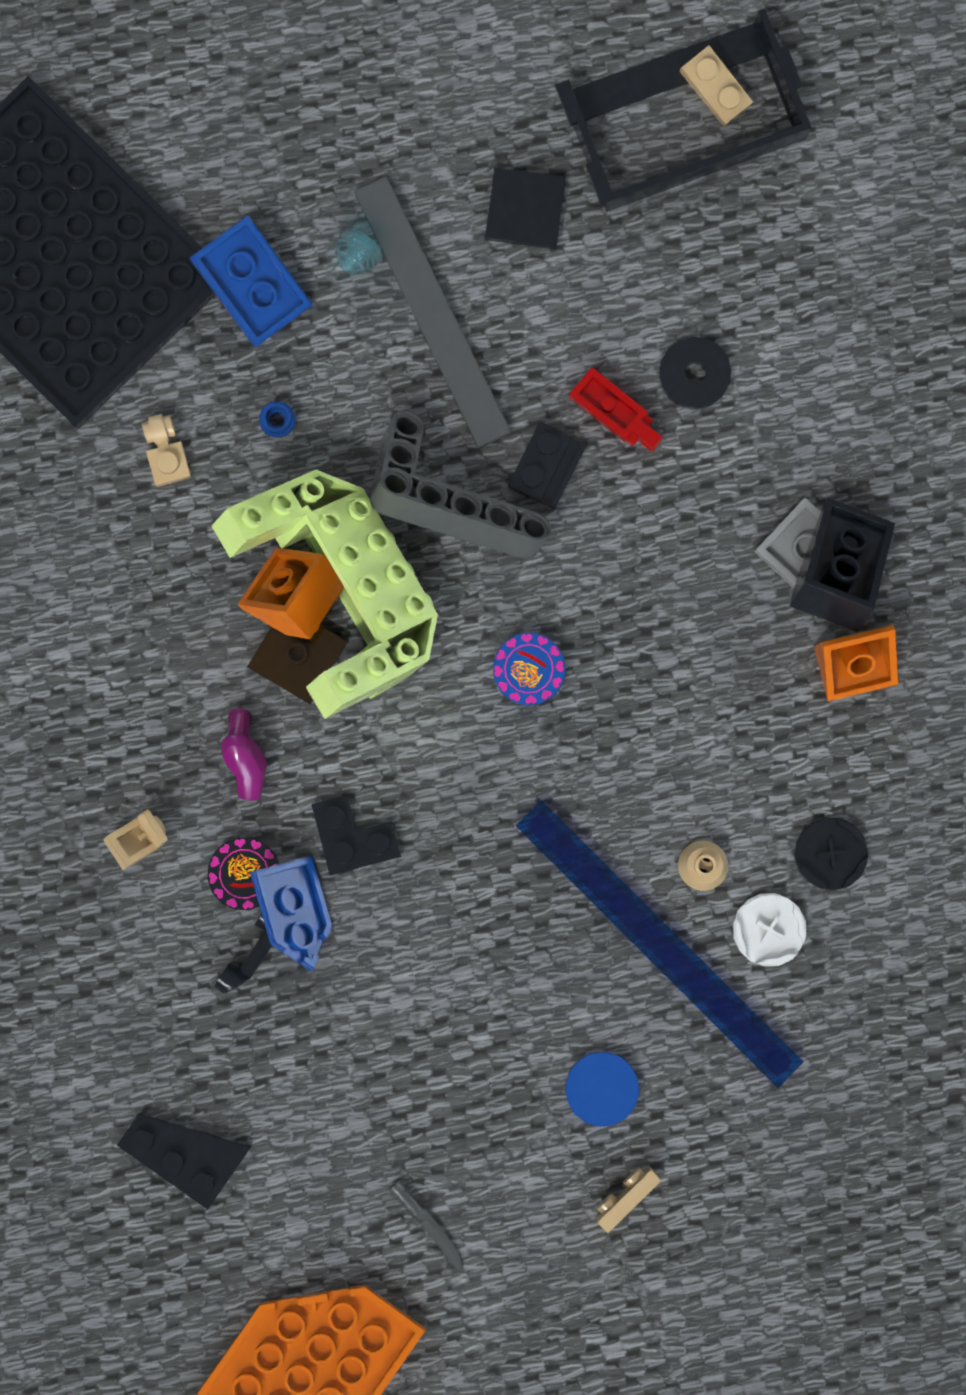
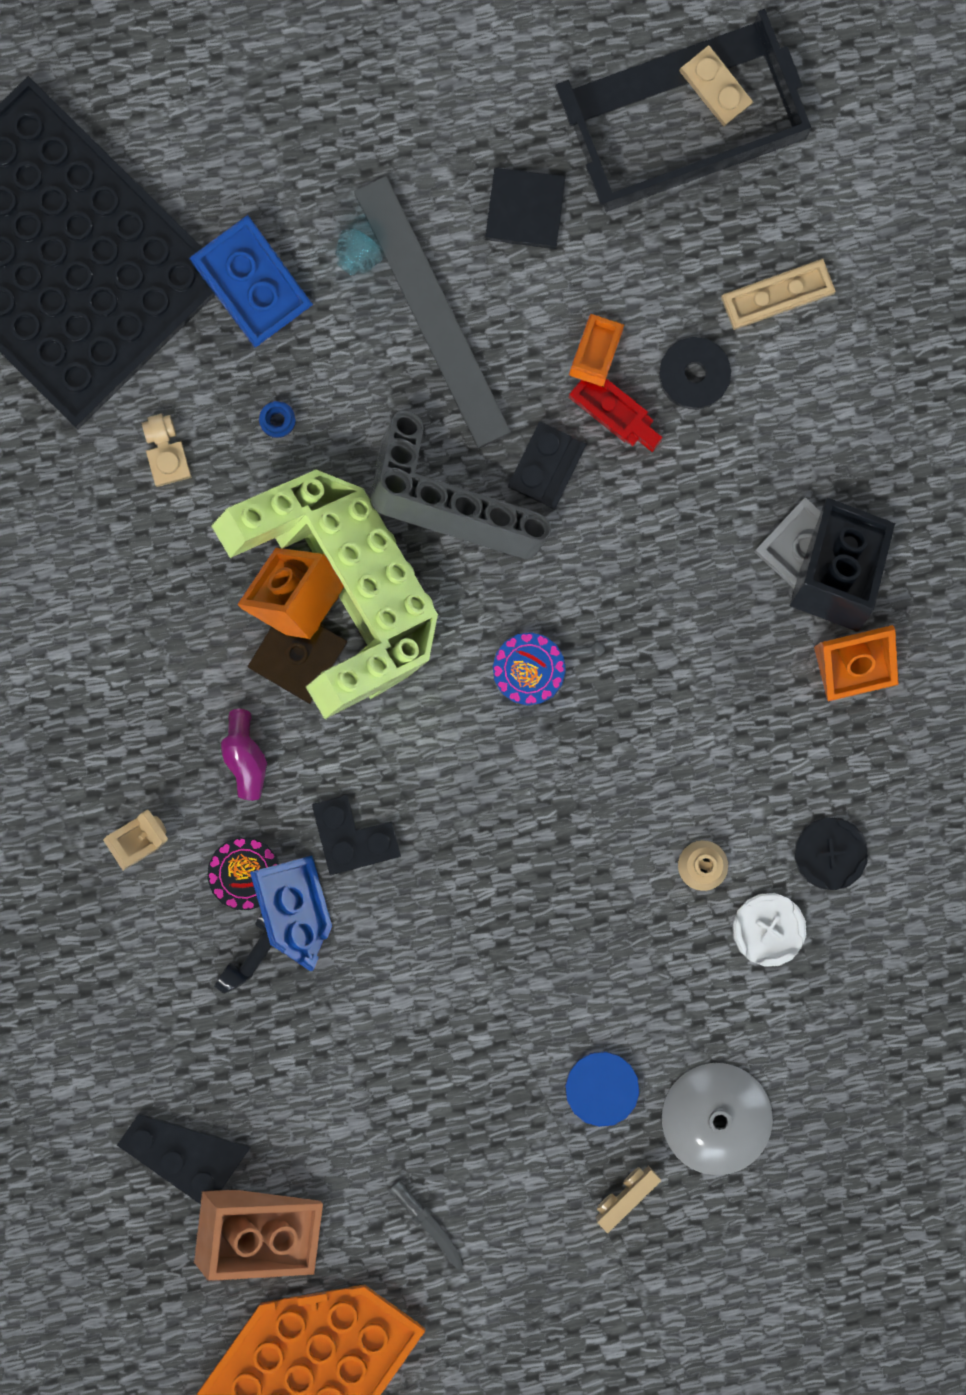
clear blue plate [516,800,804,1088] -> none
none -> nougat slope [194,1190,323,1281]
none -> orange tile [569,313,624,387]
none -> light grey dish [662,1063,773,1175]
none -> tan tile [721,259,836,330]

